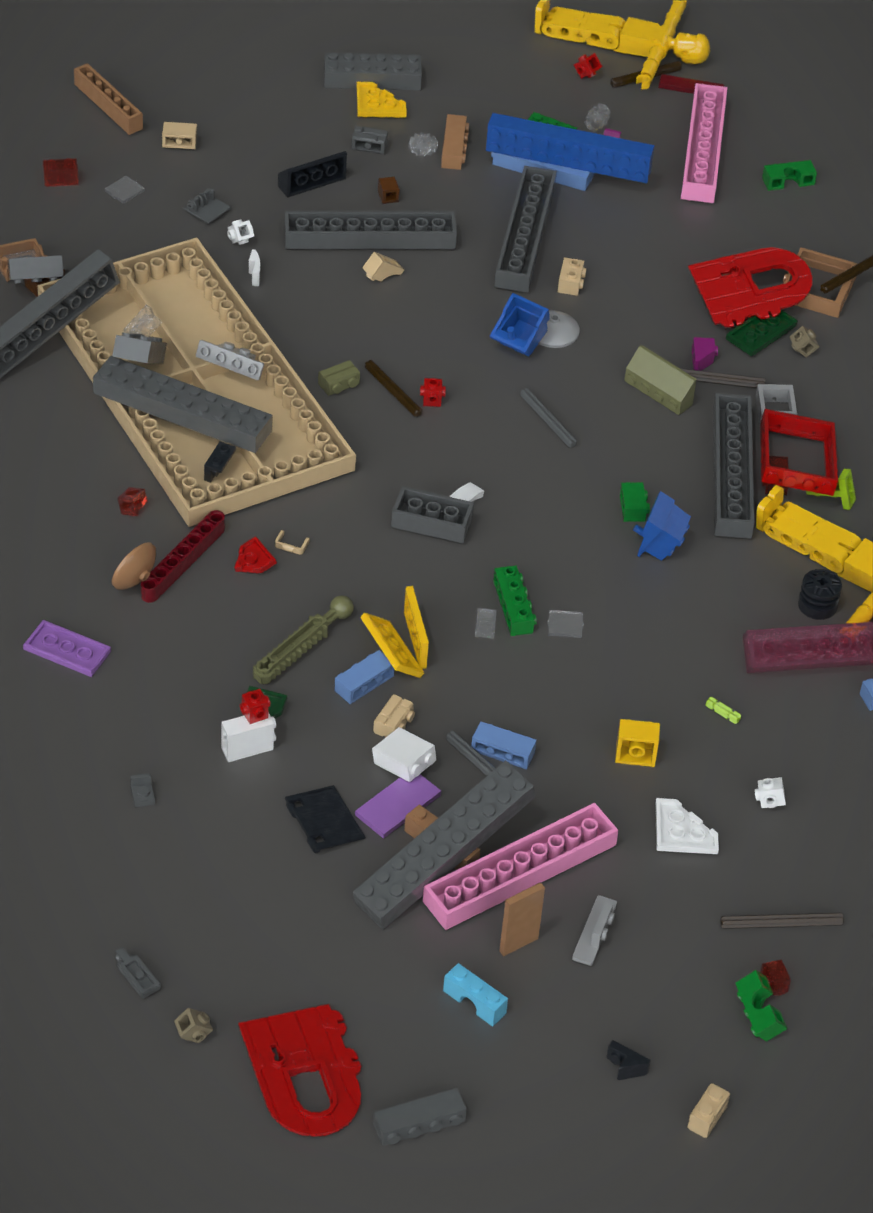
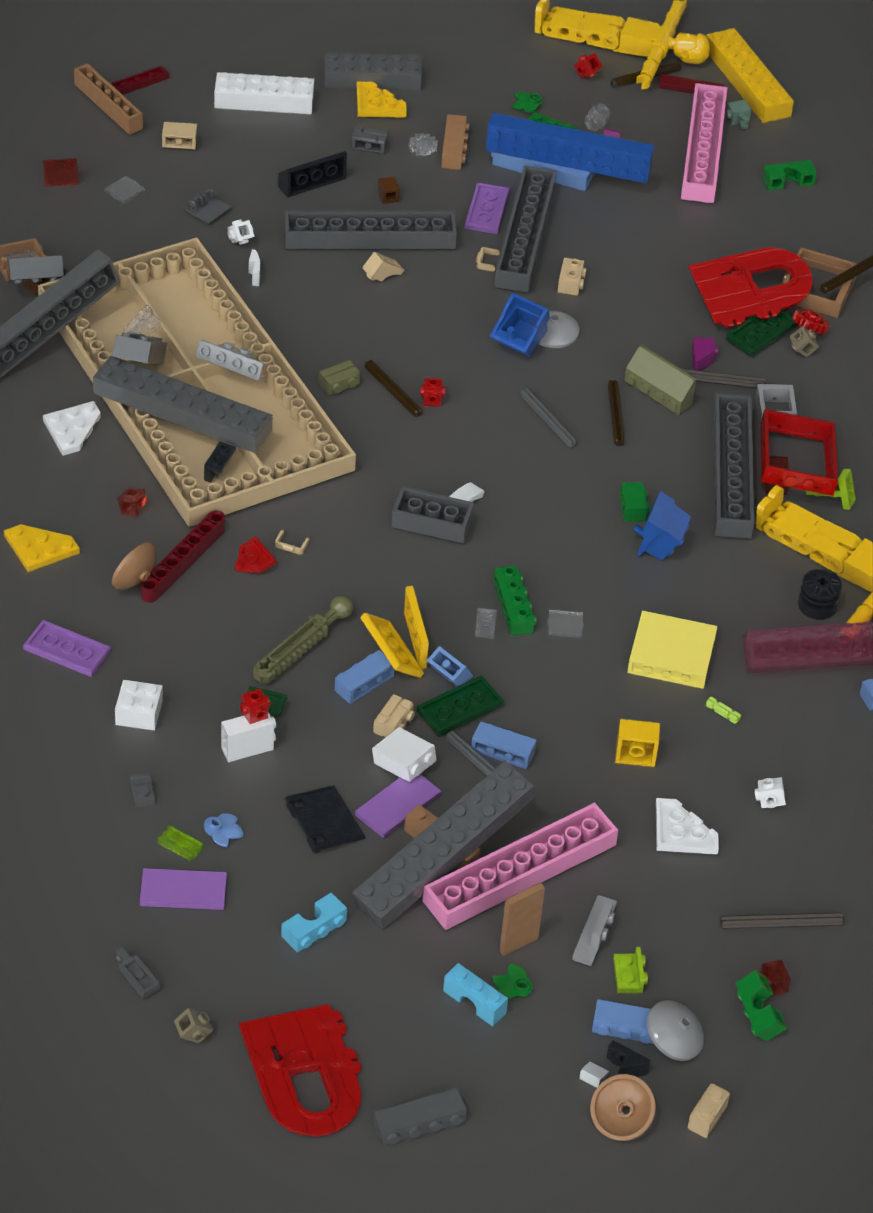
none -> yellow plate [4,524,80,572]
none -> white plate [43,401,101,455]
none -> dark red tile [110,65,170,95]
none -> white brick [115,680,163,730]
none -> medium lavender tile [140,868,227,910]
none -> clear neon green tile [158,825,203,861]
none -> medium blue plate [204,813,244,847]
none -> white brick [214,72,314,114]
none -> medium azure arch [281,893,347,952]
none -> dark green plate [416,675,504,737]
none -> medium blue brick [427,646,473,687]
none -> medium lavender tile [465,183,510,234]
none -> tan piece [476,247,500,271]
none -> green plate [492,964,533,999]
none -> green plate [512,92,543,113]
none -> white slope [579,1062,609,1088]
none -> medium nougat dish [590,1074,656,1141]
none -> medium blue brick [592,999,654,1044]
none -> dark brown axle [608,380,624,446]
none -> lime bracket [613,947,648,994]
none -> light yellow panel [627,611,718,689]
none -> light grey dish [647,1000,704,1061]
none -> yellow brick [706,28,794,123]
none -> sand green brick [725,100,751,129]
none -> red gear [793,309,830,334]

